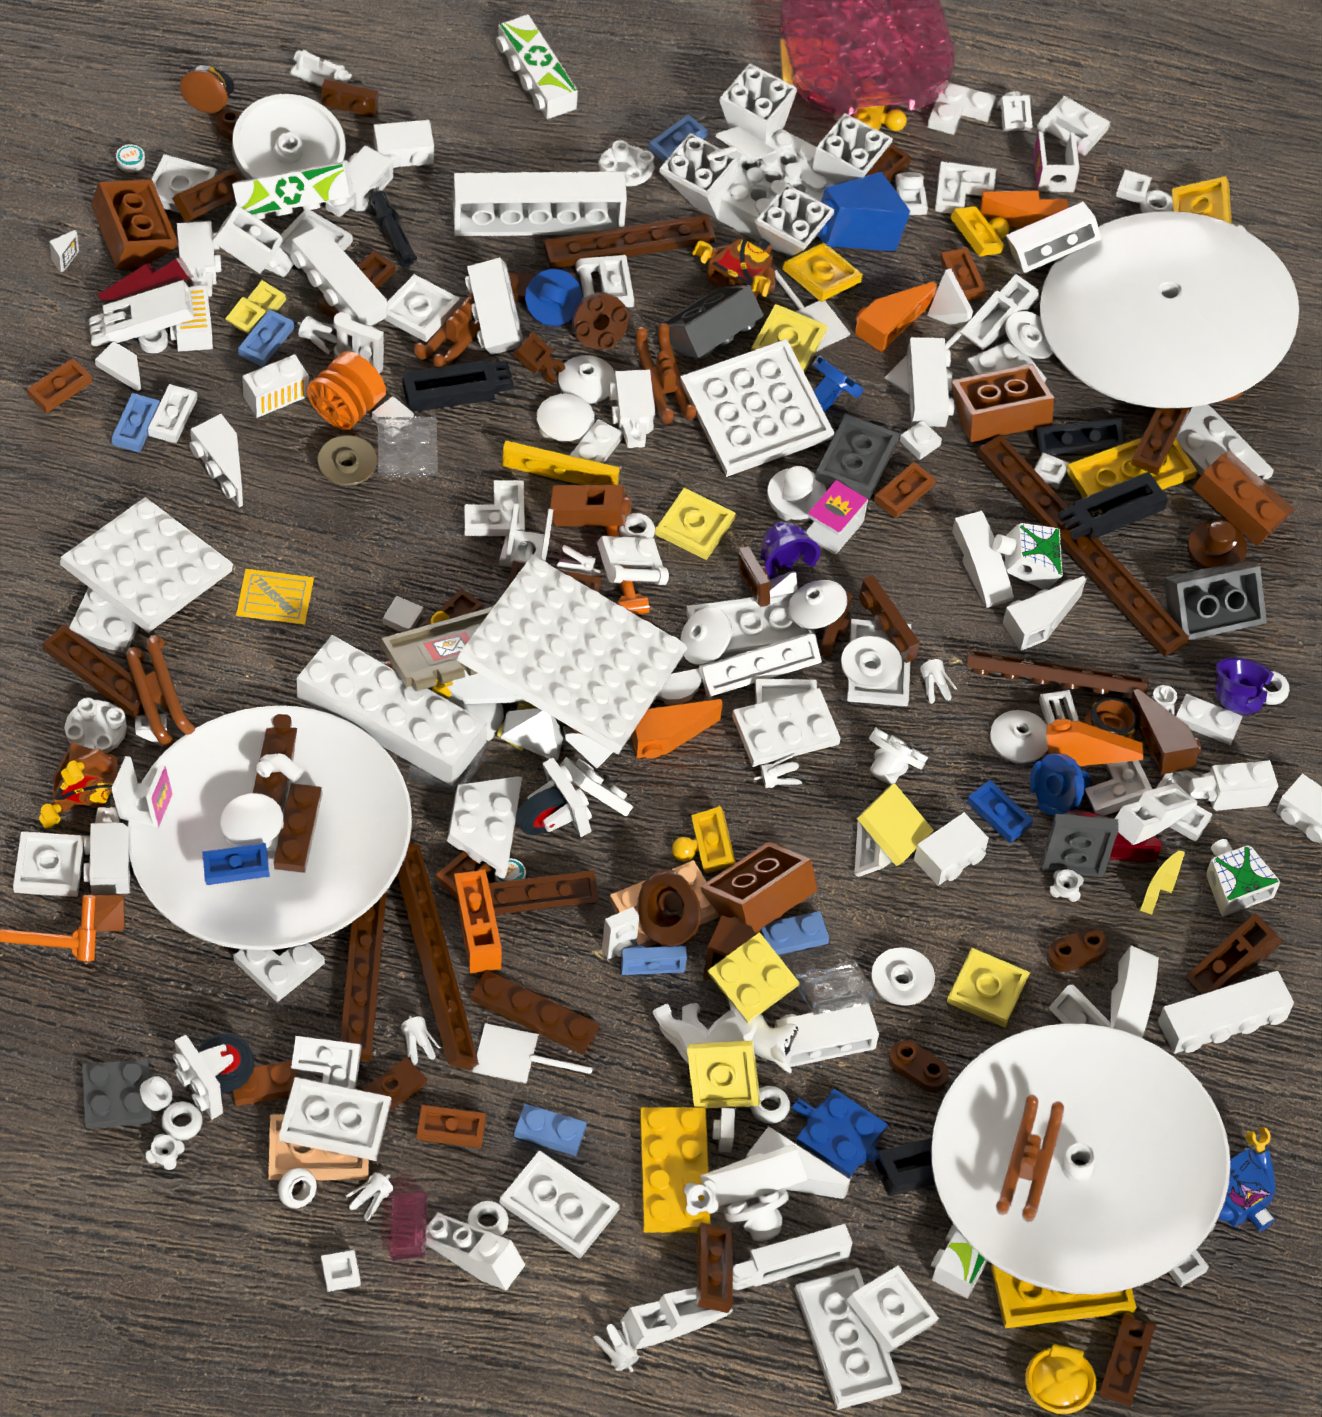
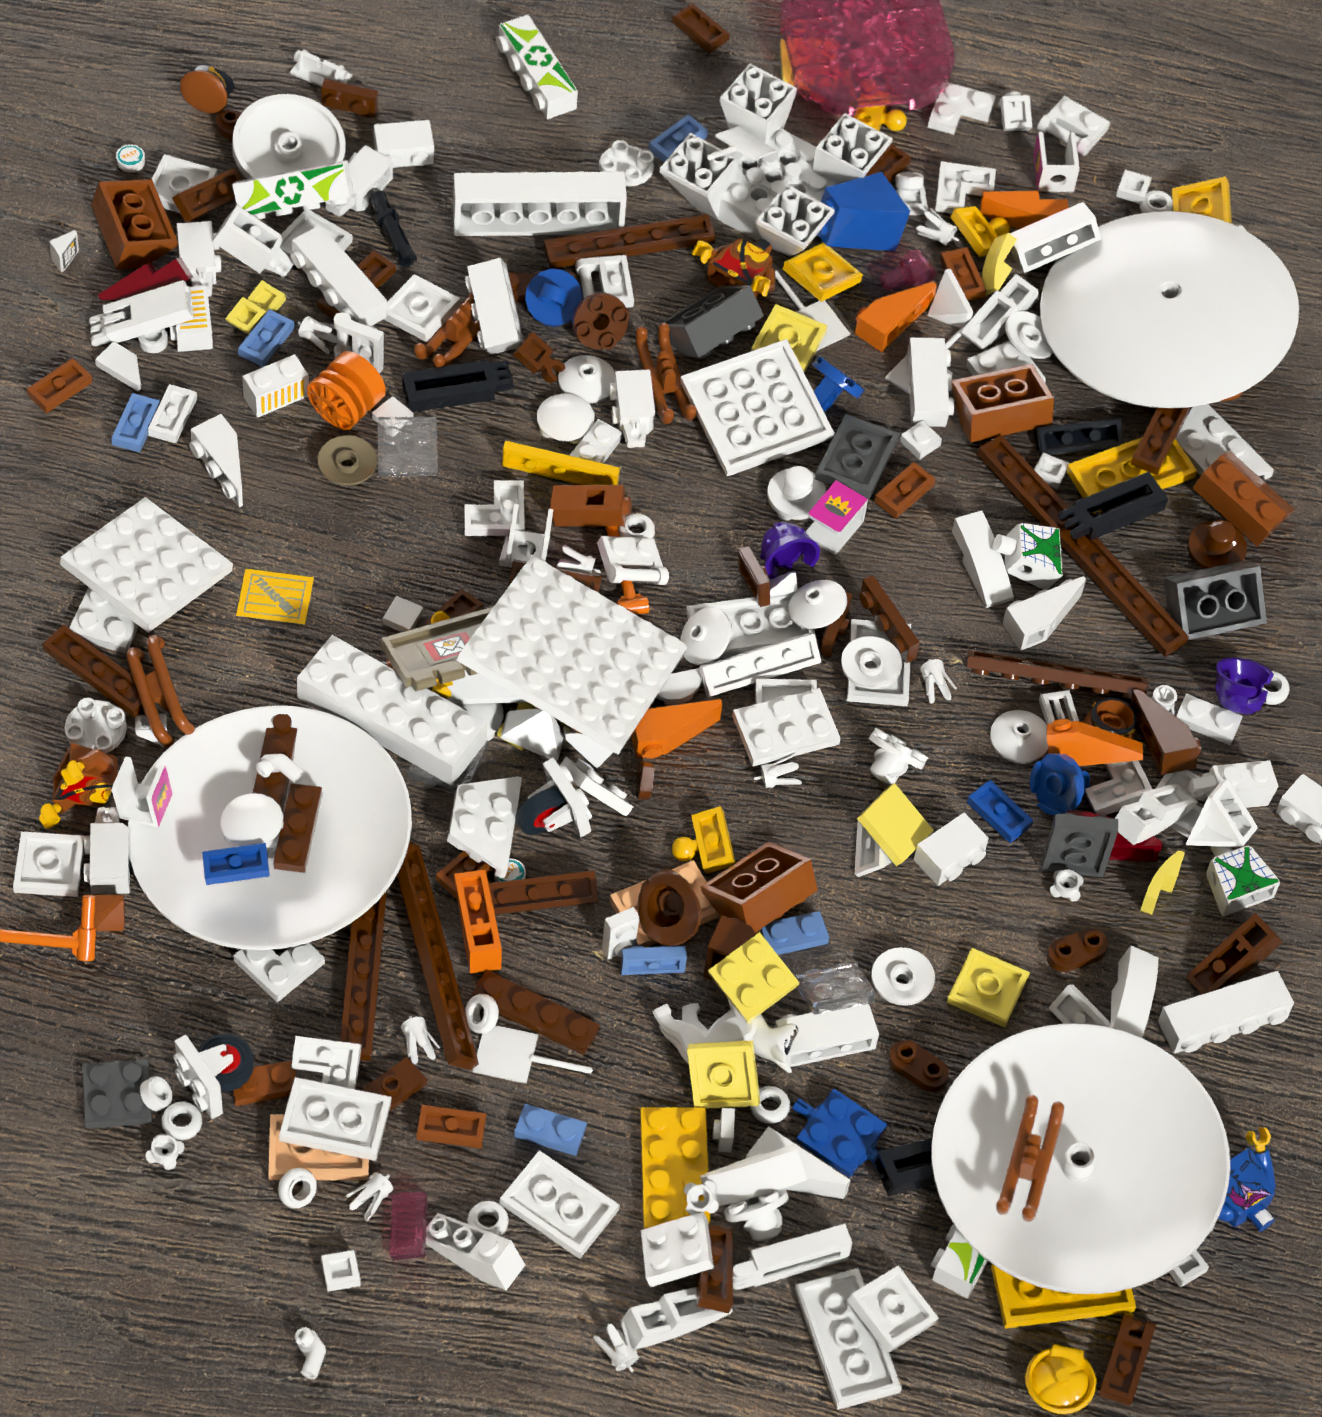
light yellow tile [655,488,736,560] -> none
none -> white arm [295,1327,326,1379]
none -> white piece [465,994,499,1034]
none -> reddish brown tile [636,762,655,800]
none -> white plate [641,1211,714,1287]
none -> reddish brown plate [672,3,730,54]
none -> clear pink axle [880,249,937,290]
none -> white piece [916,209,959,246]
none -> light yellow slope [982,233,1017,296]
none -> white slope [1185,778,1258,847]

